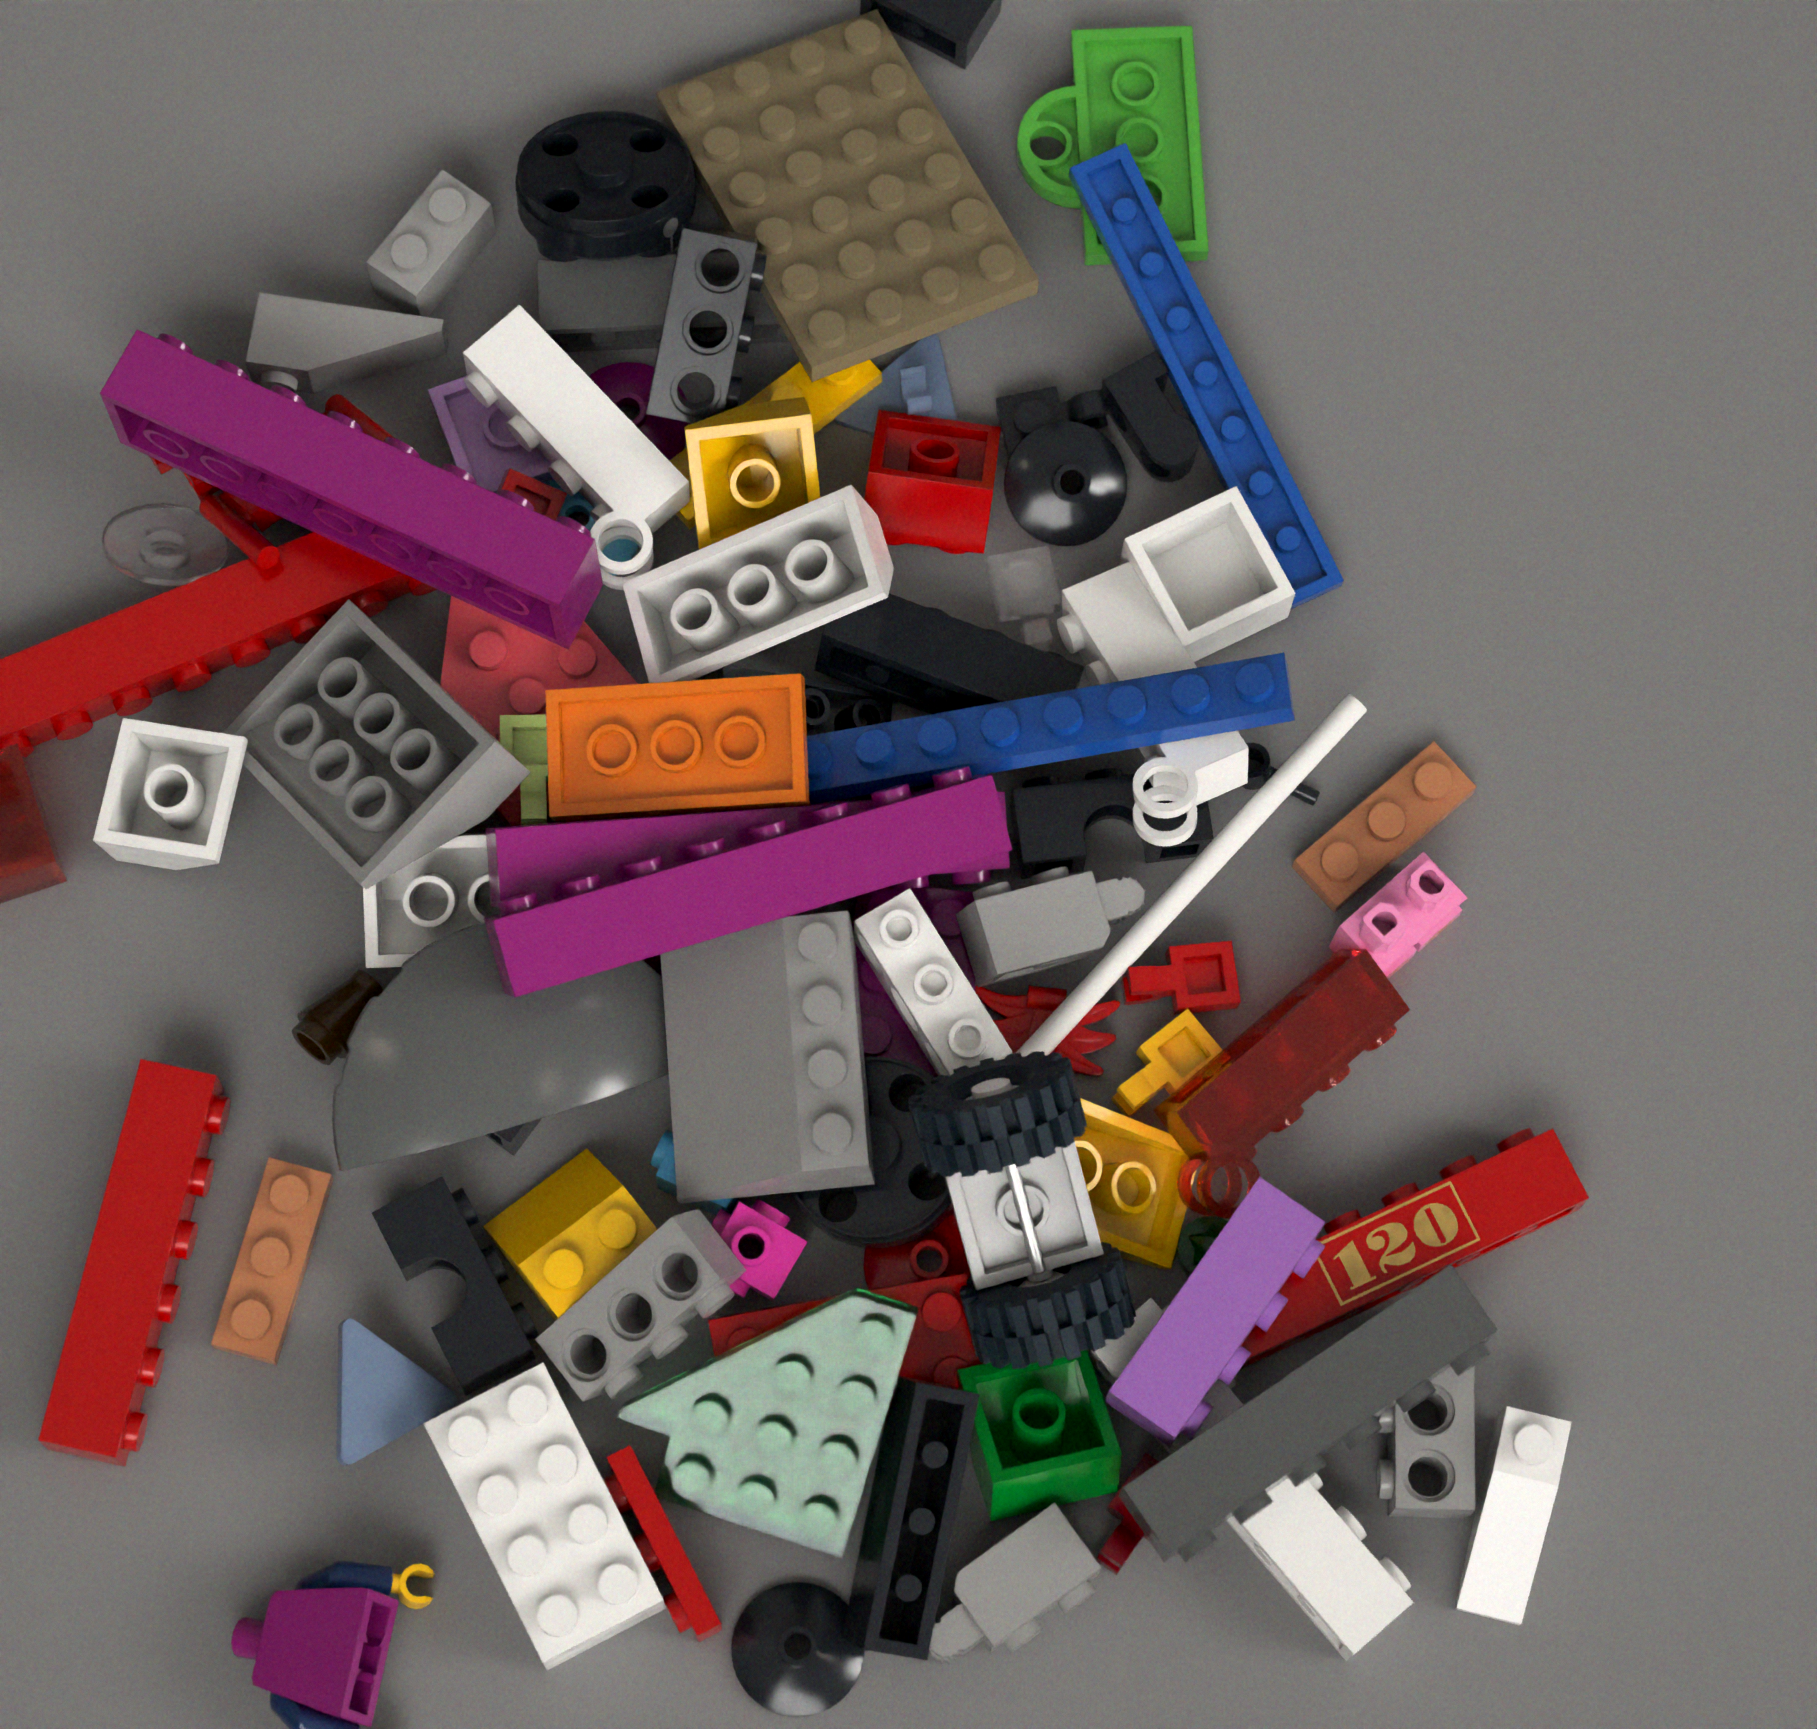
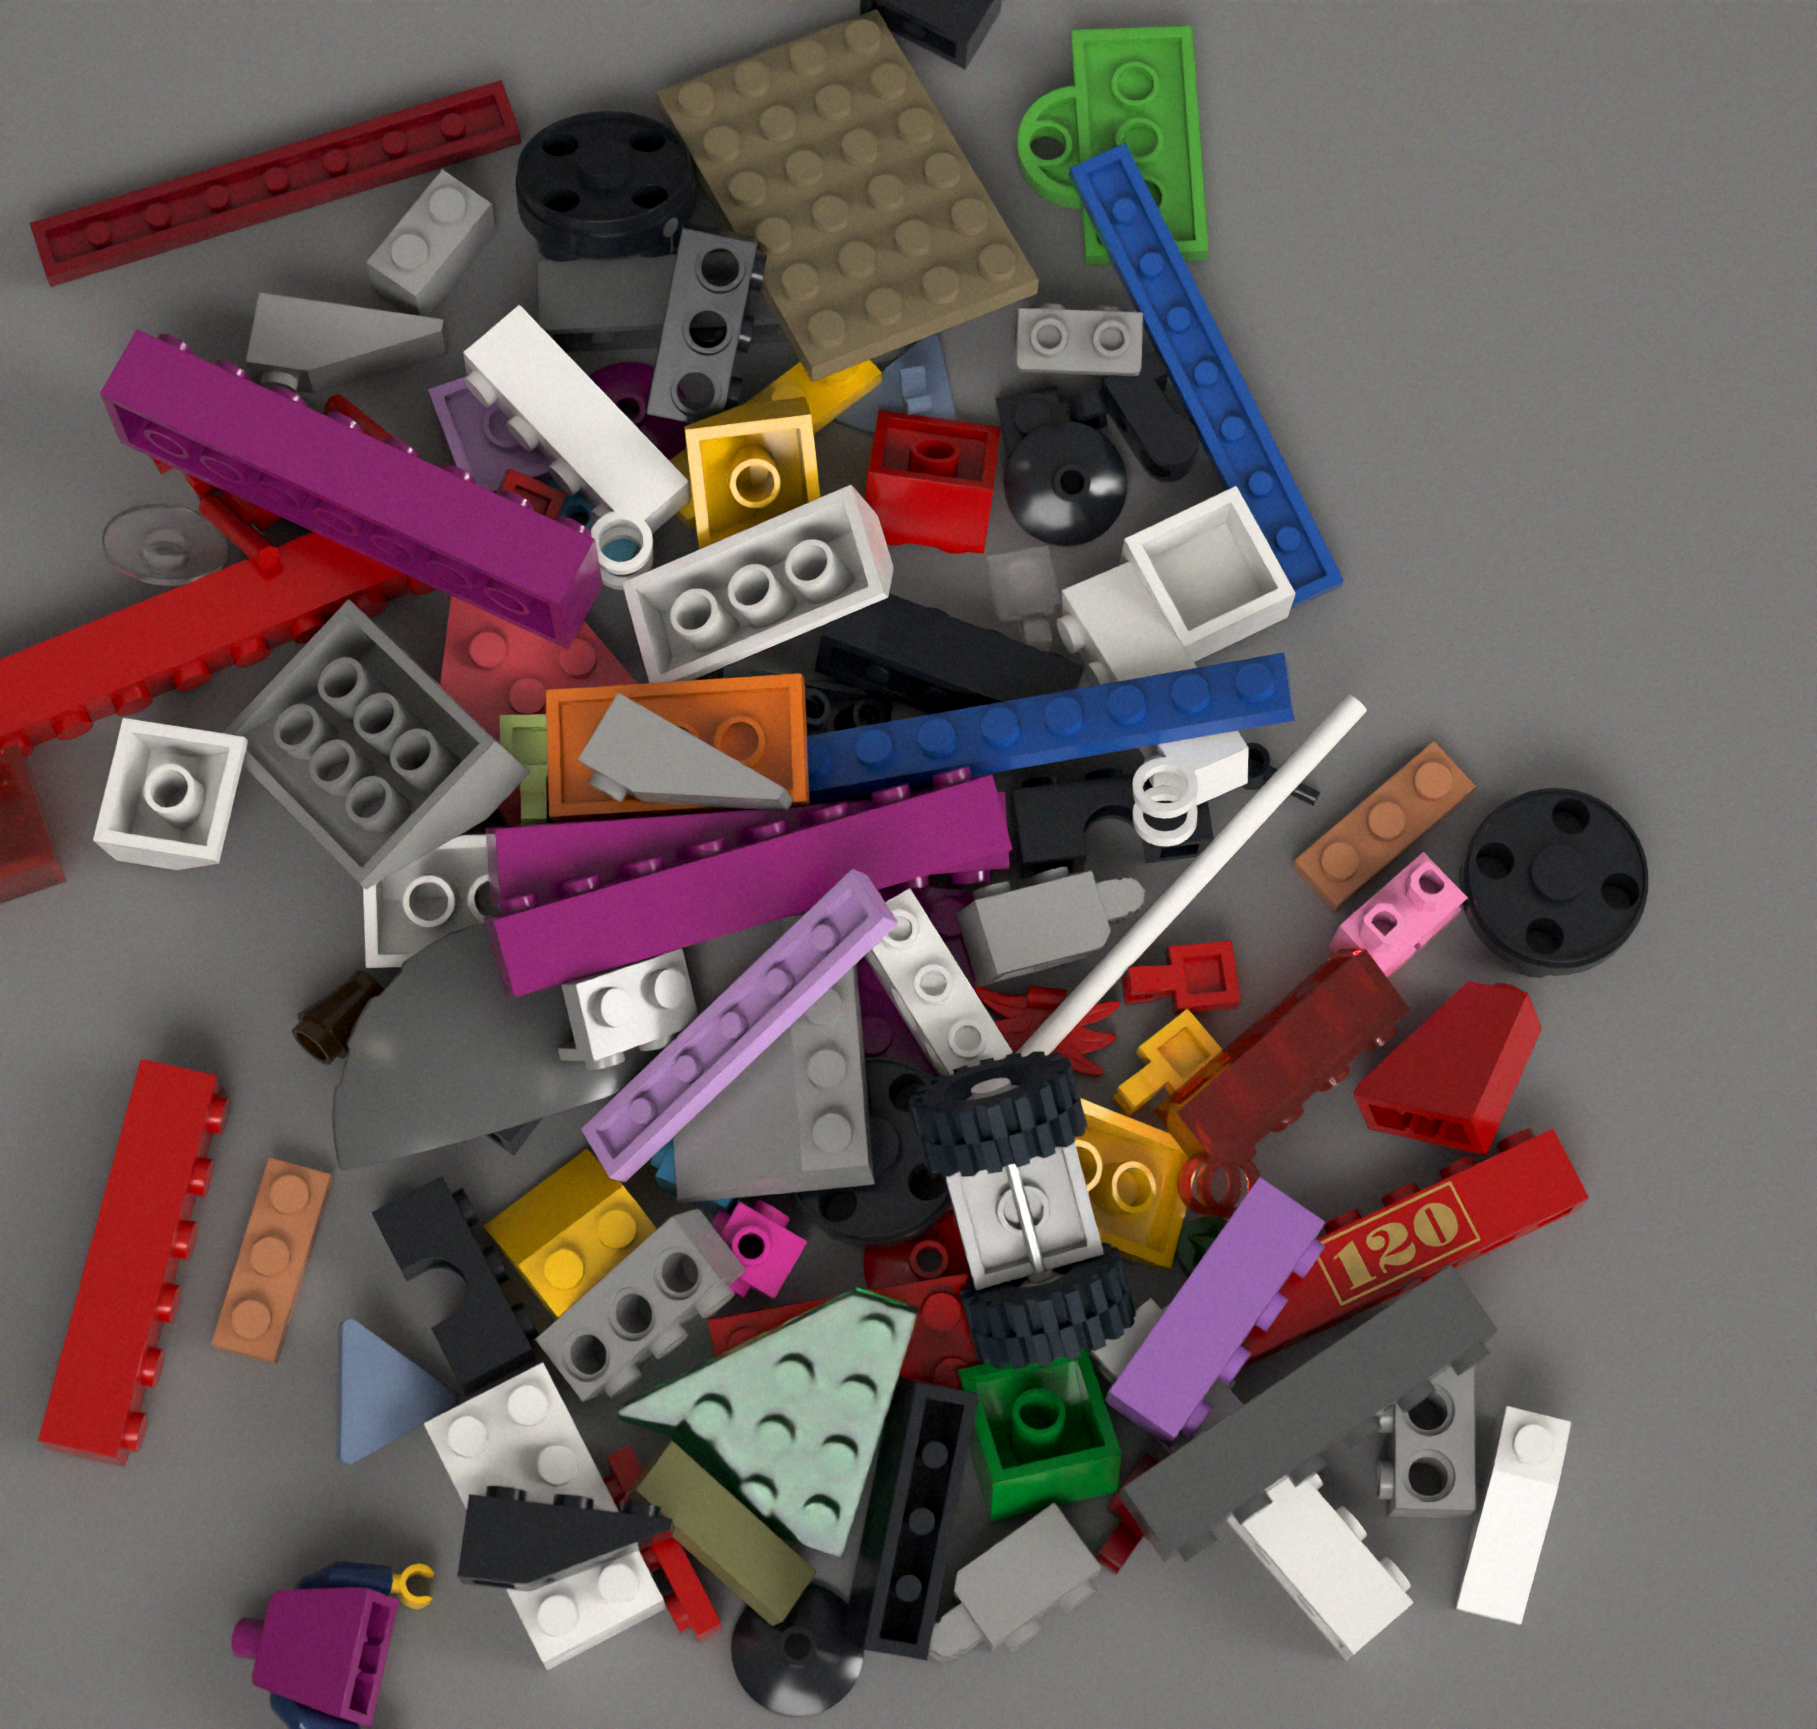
none -> dark red plate [29,80,522,287]
none -> black slope [457,1486,674,1592]
none -> light grey bracket [558,948,698,1070]
none -> light grey slope [577,692,794,811]
none -> lavender plate [581,869,898,1182]
none -> olive tile [626,1441,817,1626]
none -> light grey bracket [1015,303,1143,376]
none -> red slope [1353,981,1542,1155]
none -> black piece [1459,788,1648,978]

